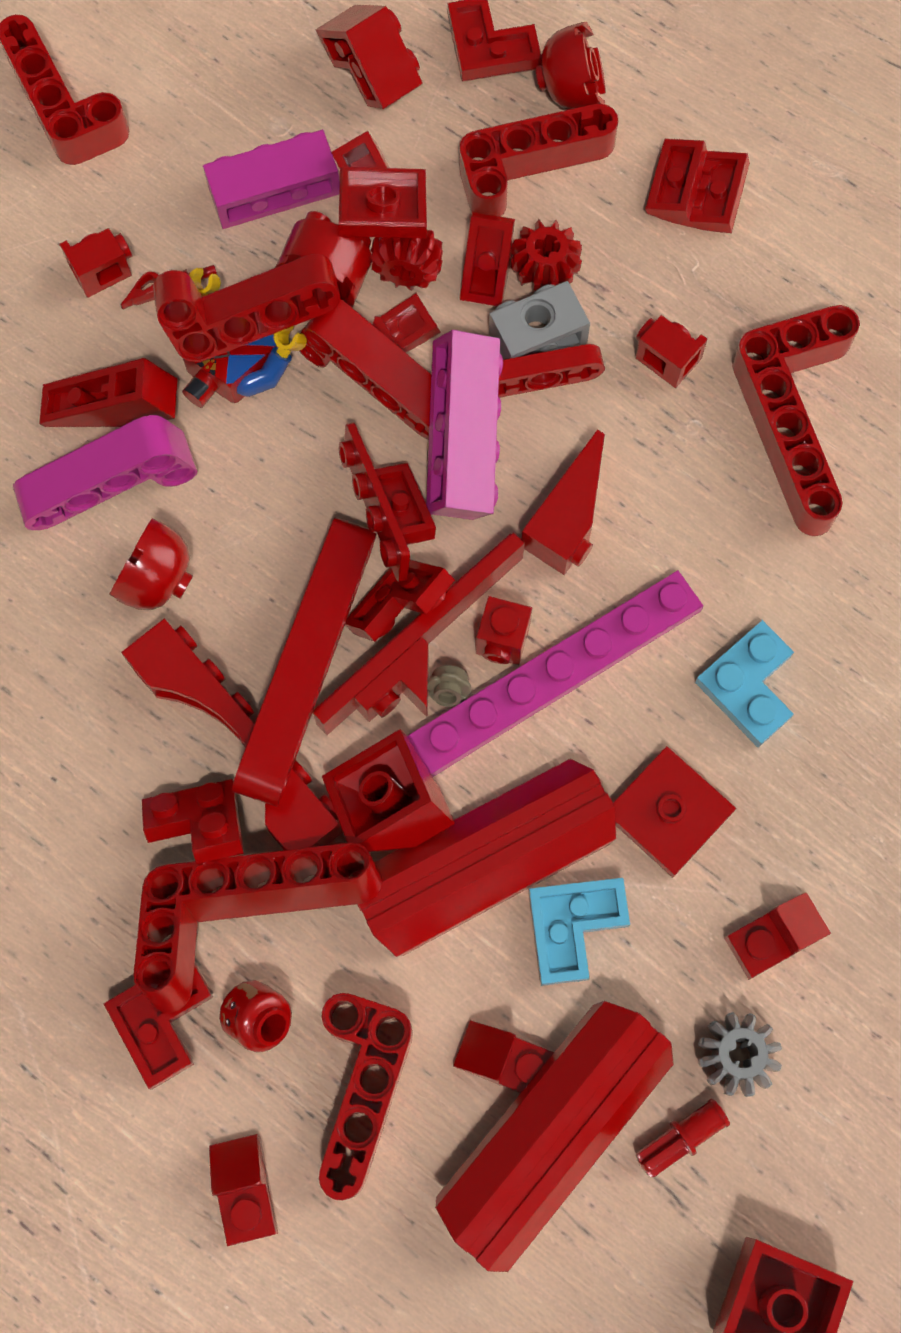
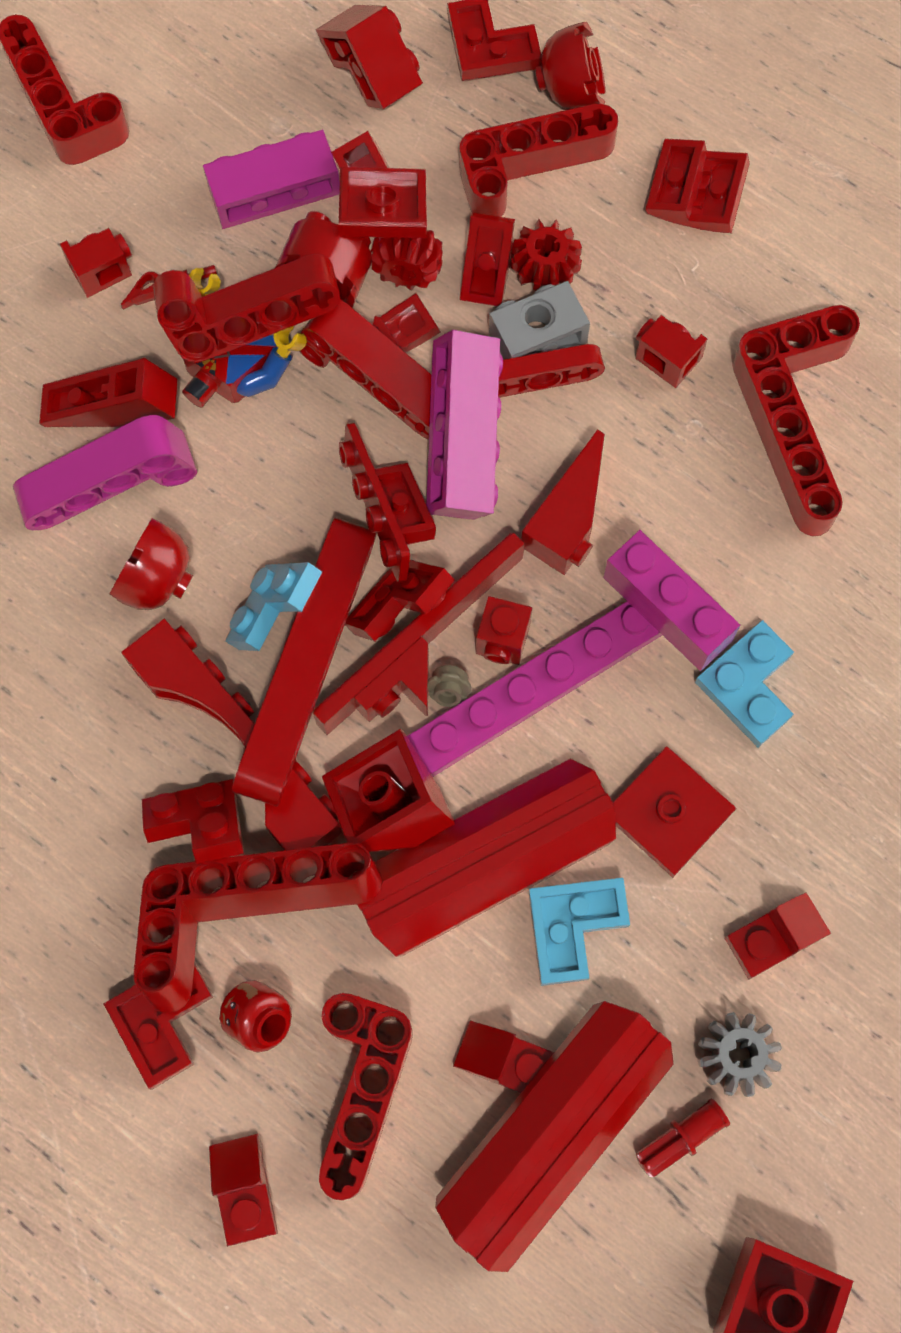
none -> medium azure plate [225,562,322,651]
none -> dark pink brick [603,530,740,672]

